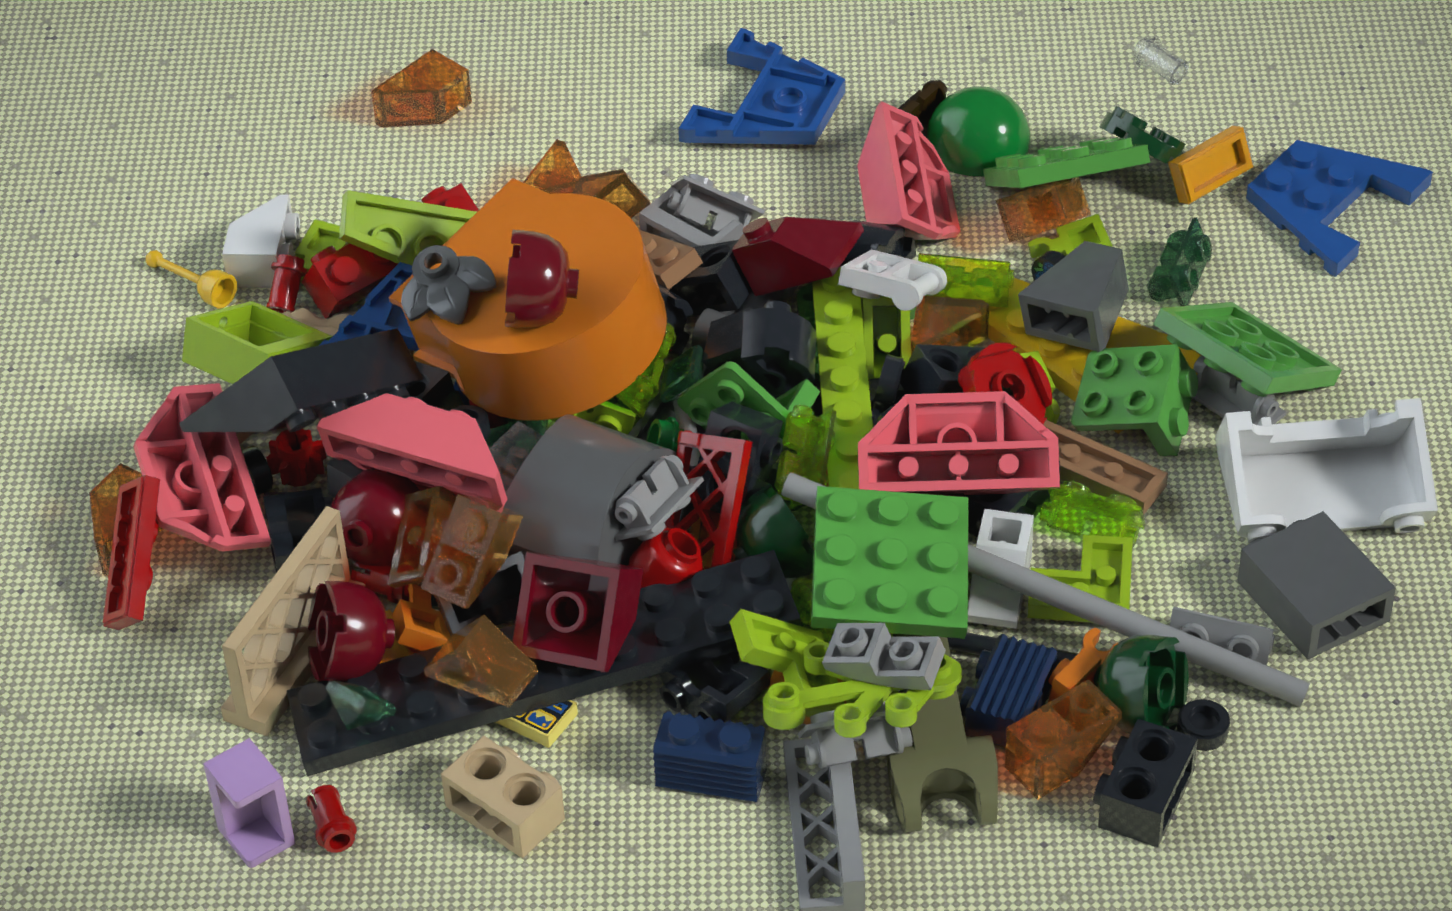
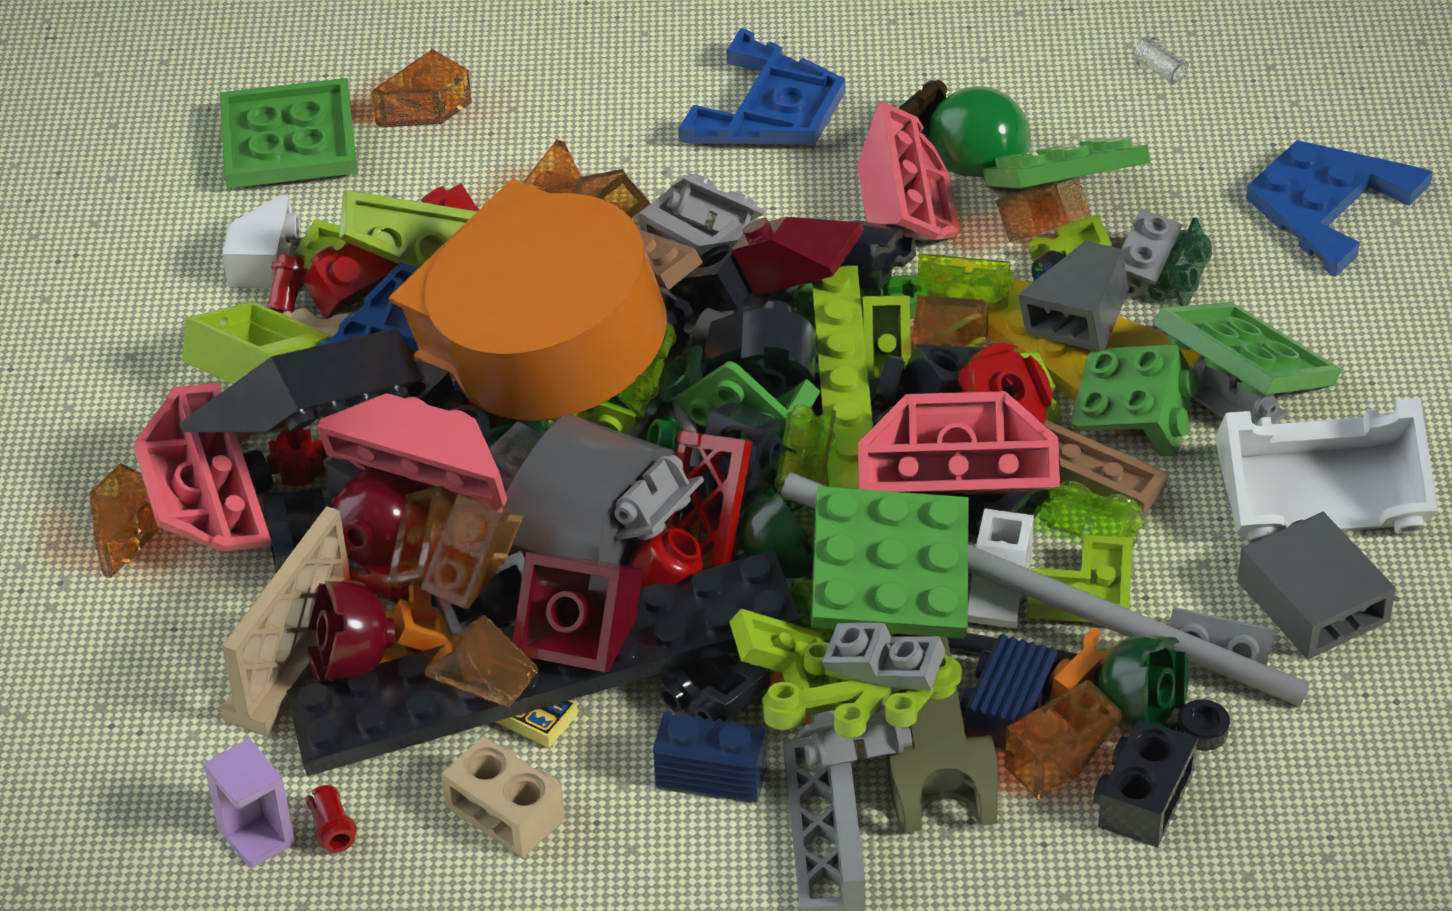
red plate [103,475,160,630] -> none
yellow hinge [145,250,237,309] -> none
clear green slope [326,681,397,730] -> none
dark grey plate [401,245,497,325] -> none
dark red cylinder [505,230,579,328] -> none
white plate [838,249,947,311] -> none
dark green plate [1099,106,1186,164] -> none
light orange tile [1168,125,1253,204] -> none
none -> bright green plate [220,78,358,189]
none -> light grey hinge [1122,209,1183,297]

